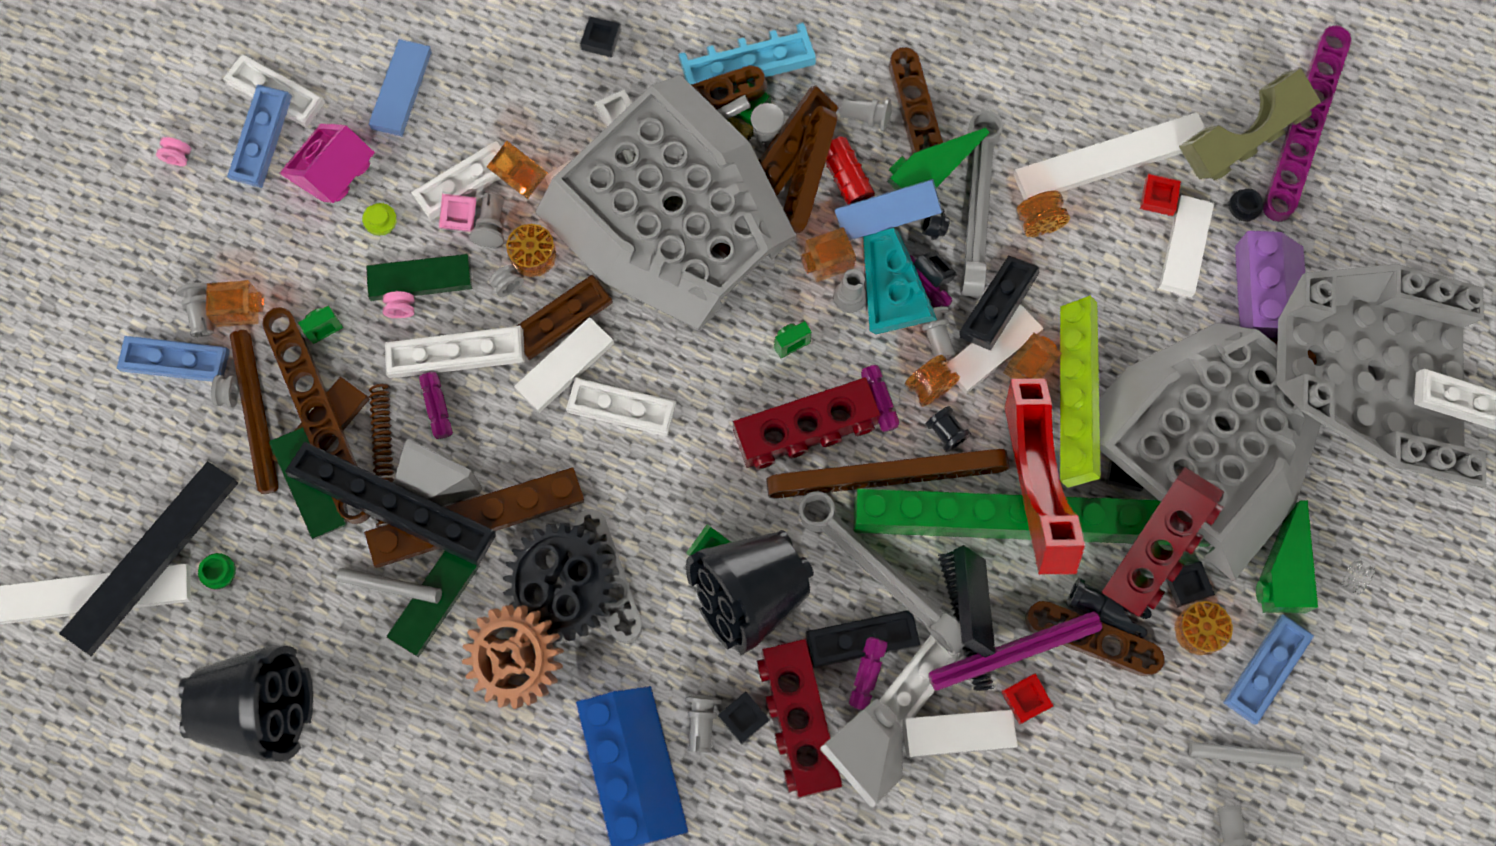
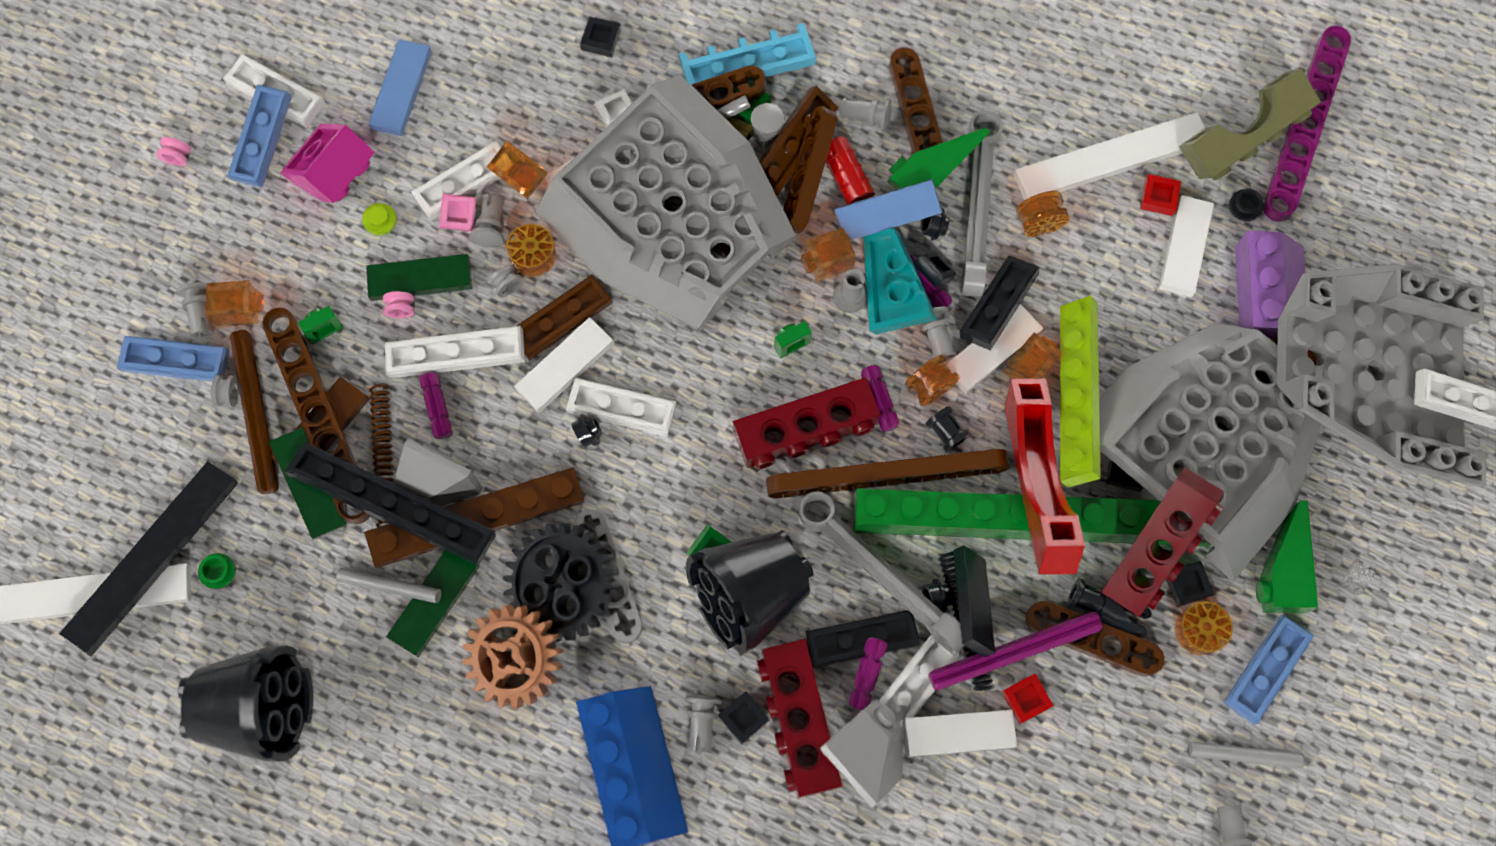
none -> black plate [571,413,603,448]
none -> black plate [922,579,952,613]

